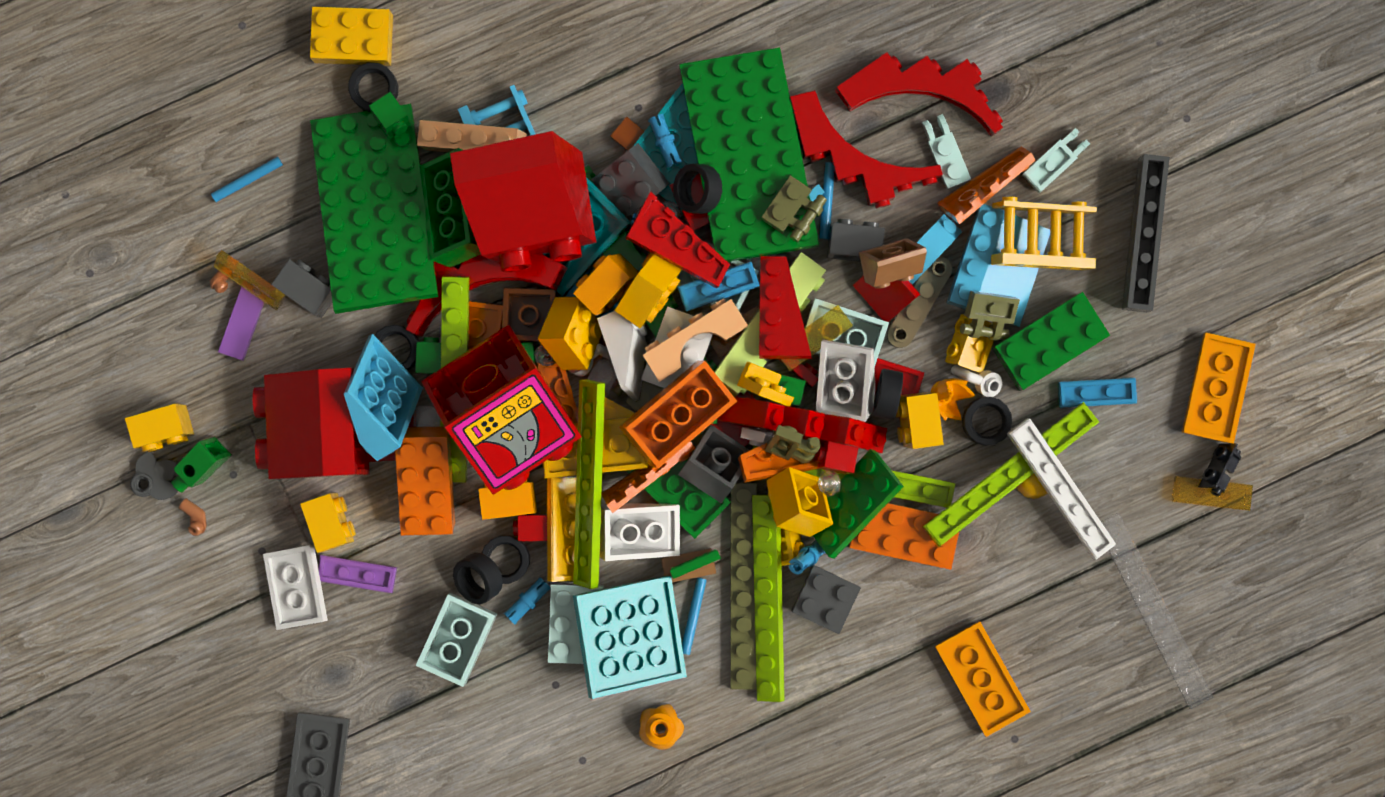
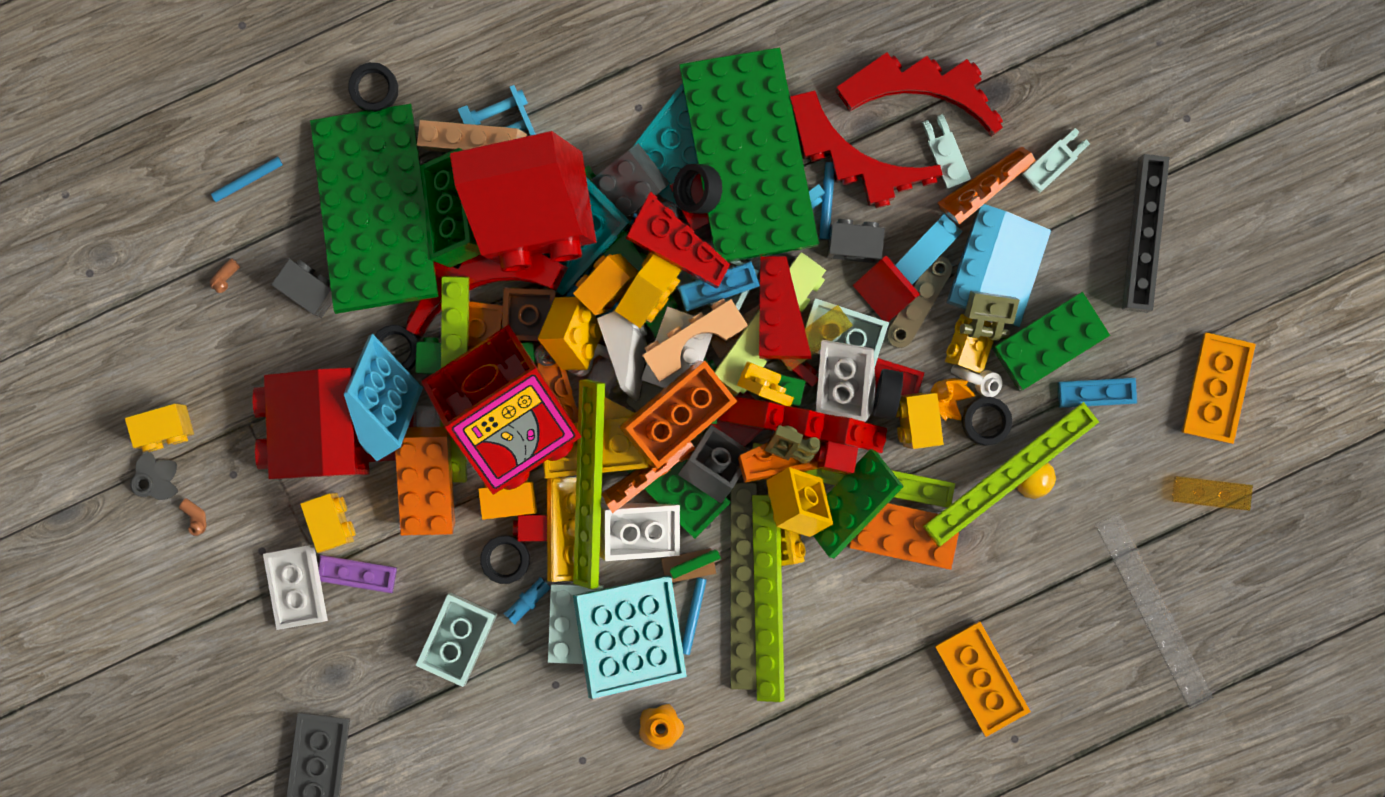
green torso [171,437,232,493] -> none
clear yellow tile [214,250,285,310] -> none
medium lavender tile [218,280,269,361] -> none
yellow brick [310,7,393,66] -> none
green brick [369,92,411,139] -> none
black tyre [453,552,503,605] -> none
dark orange tile [610,116,644,151] -> none
dark azure pin [648,114,682,168] -> none
white plate [740,427,774,446] -> none
olive plate [761,175,827,242] -> none
dark azure pin [789,540,825,574] -> none
dark grey brick [791,565,861,634] -> none
clear plate [818,470,840,497] -> none
medium nougat slope [859,238,927,289] -> none
yellow fence [991,197,1097,271] -> none
white tile [1007,418,1116,560] -> none
black hinge [1198,443,1241,496] -> none

